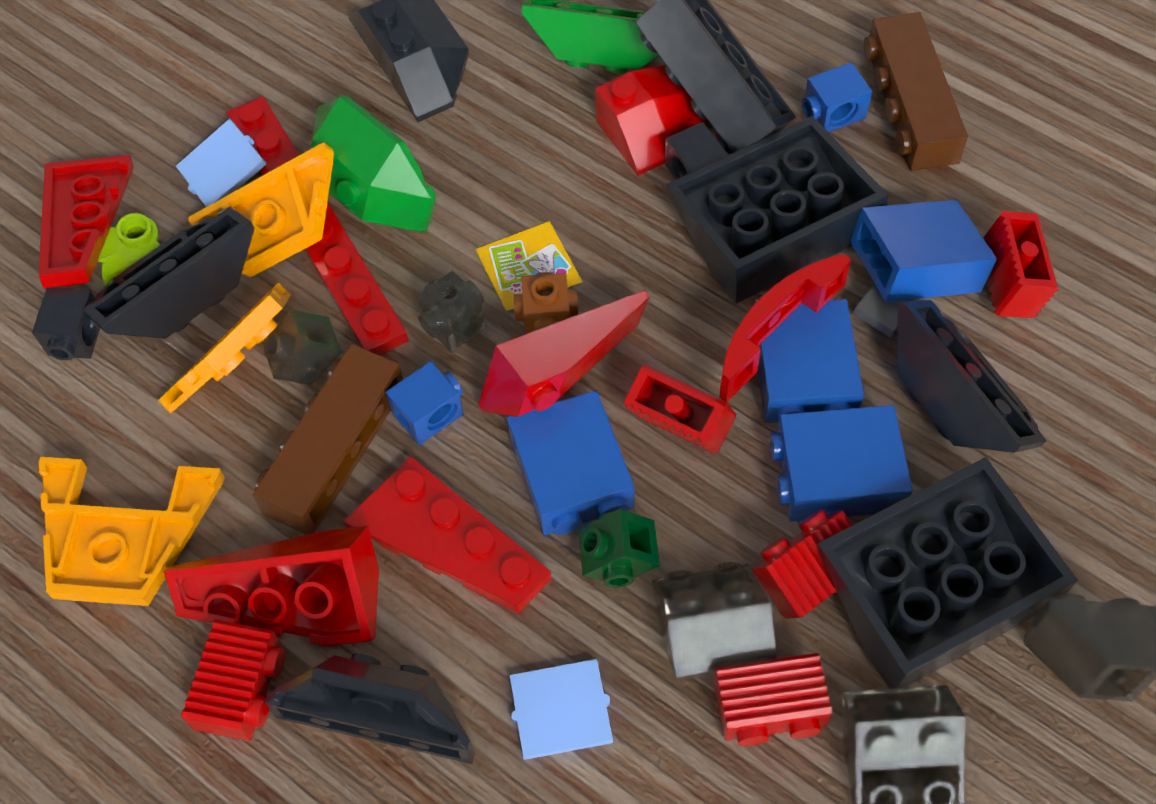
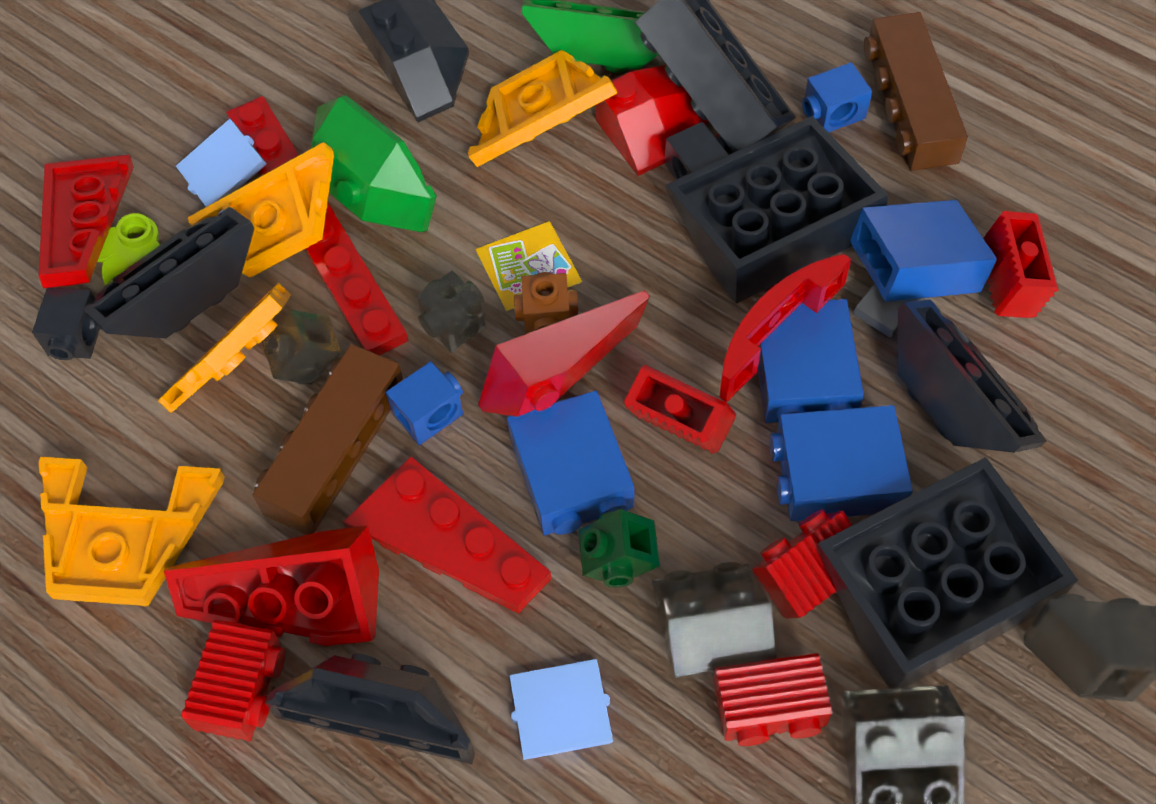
none -> light orange wing [468,50,617,167]

